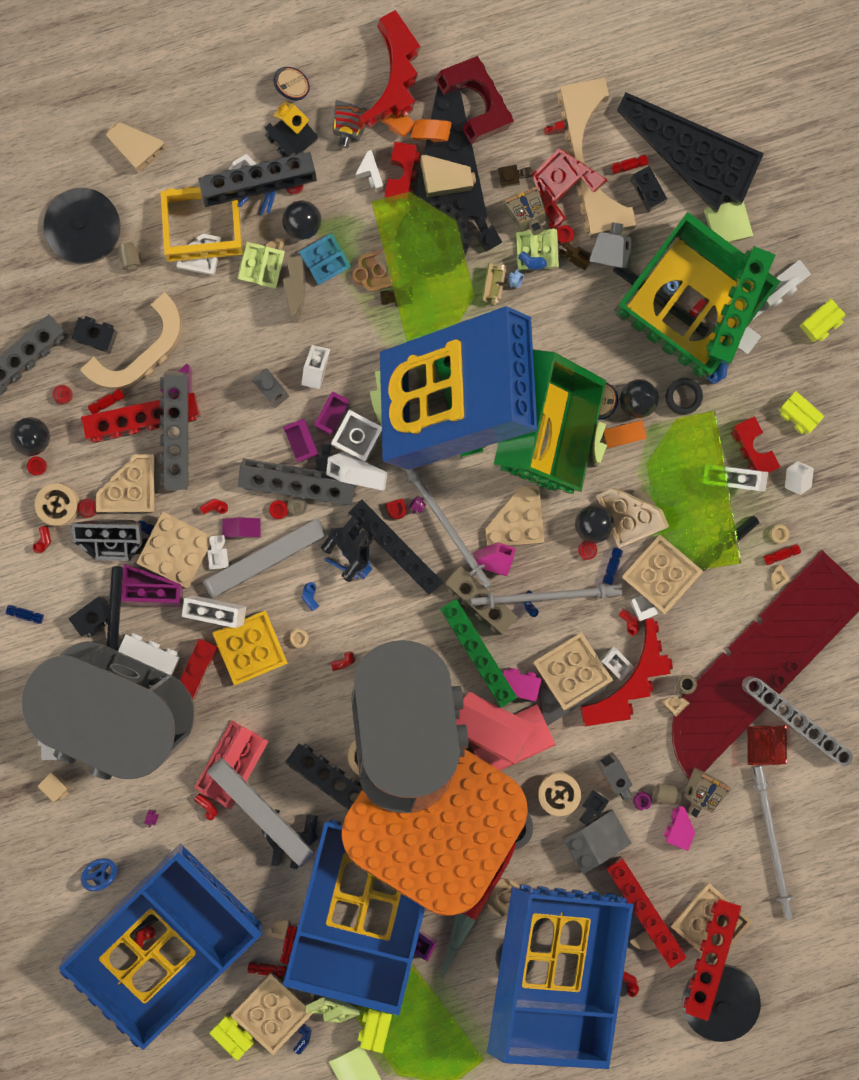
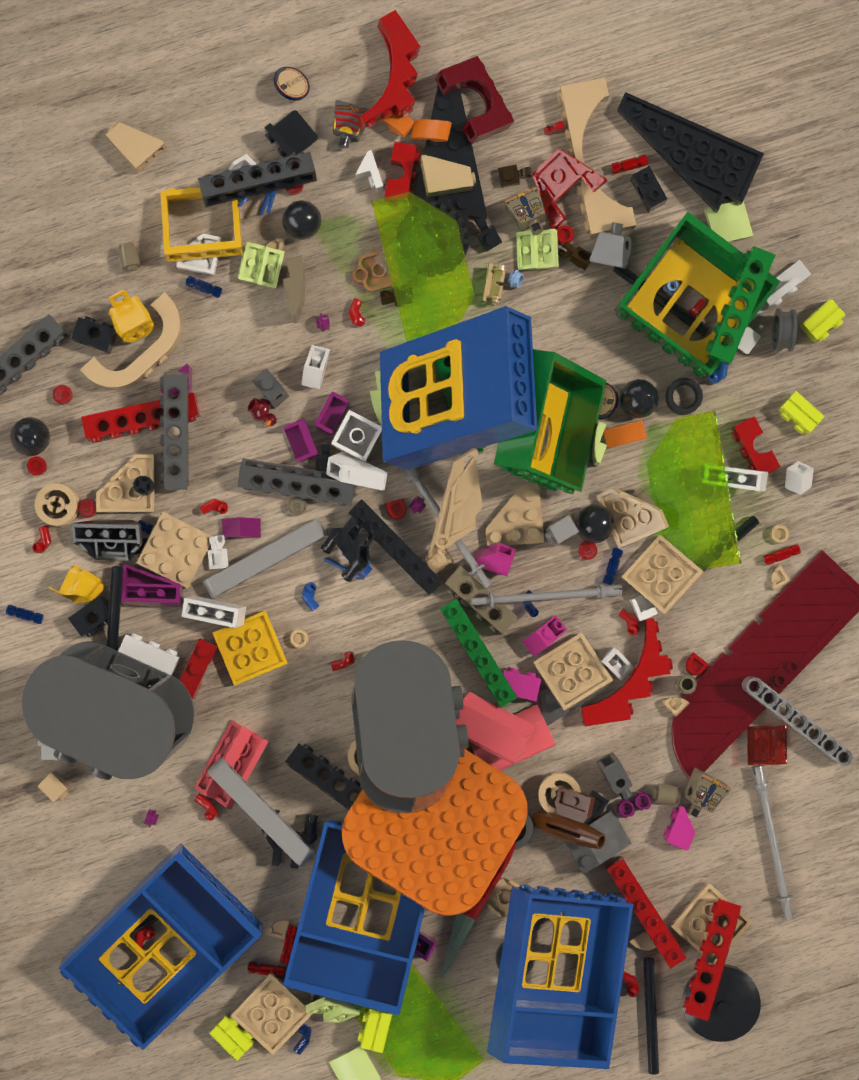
black dish [43,188,121,264] -> none
blue piece [81,858,117,891] -> none
red axle [88,389,124,414] -> none
red tile [269,500,289,520] -> none
yellow bracket [273,101,309,134] -> none
dark azure slope [299,233,351,285] -> none
blue arm [518,251,547,270] -> none
none -> yellow piece [48,564,105,603]
none -> yellow piece [109,290,154,342]
none -> black wheel [133,476,154,496]
none -> clear blue axle [185,276,222,298]
none -> dark red animal [247,398,277,427]
none -> magenta plate [316,313,330,332]
none -> red arm [348,298,366,327]
none -> tan wing [425,448,483,573]
none -> dark pink slope [522,615,567,657]
none -> reddish brown plate [532,787,606,849]
none -> light grey arch [545,515,579,546]
none -> magenta plate [616,799,635,818]
none -> black axle [643,957,659,1075]
none -> red tile [685,652,709,675]
none -> dark grey wheel [772,309,797,352]

